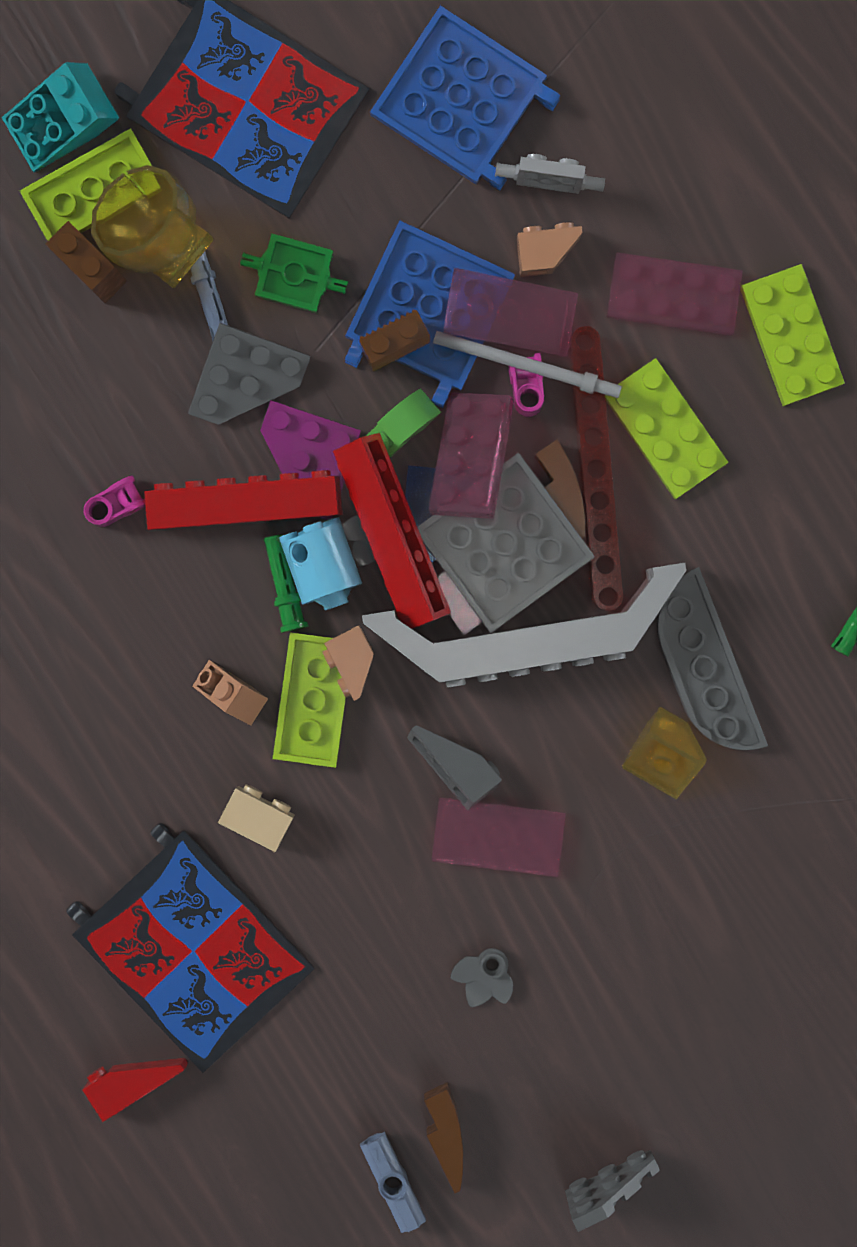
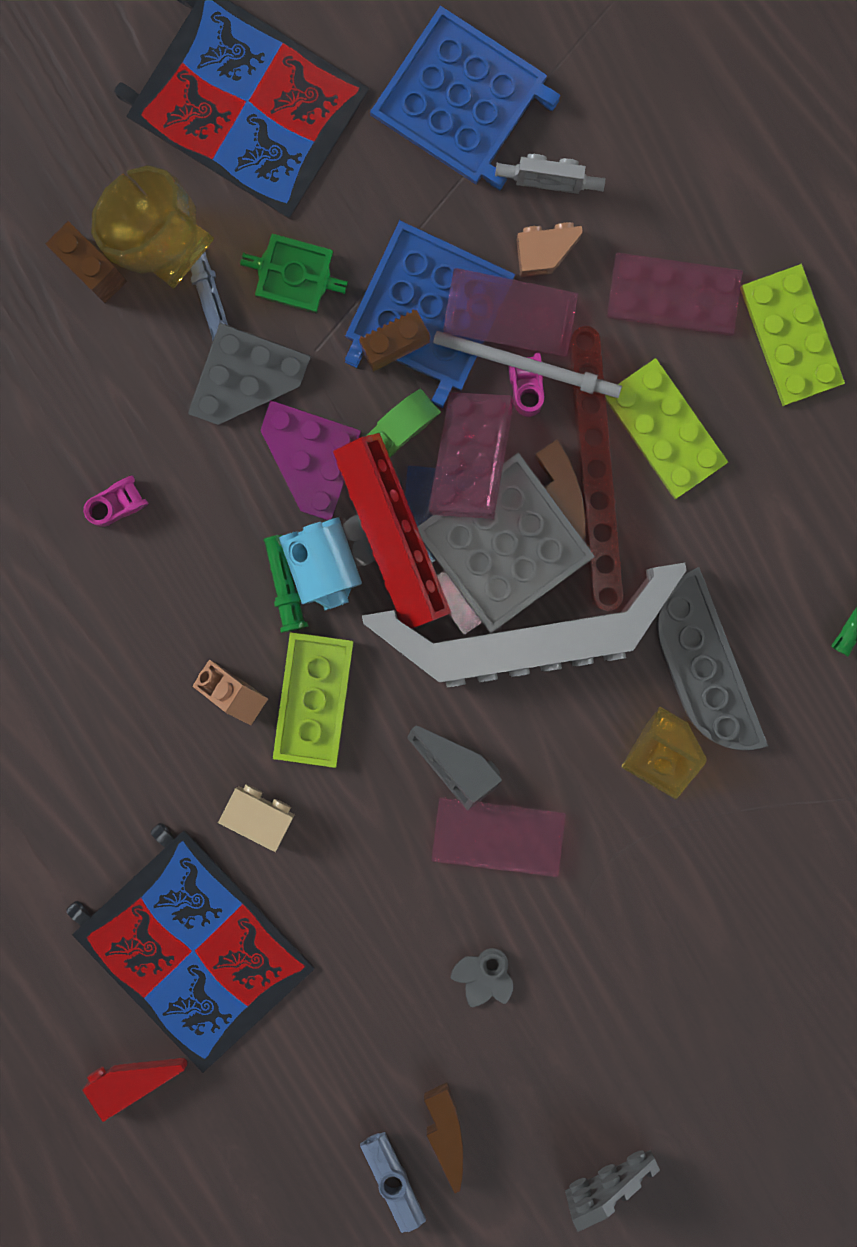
teal slope [1,62,119,172] -> none
lime plate [20,128,164,241] -> none
red brick [144,470,343,530] -> none
nougat slope [322,625,375,701] -> none

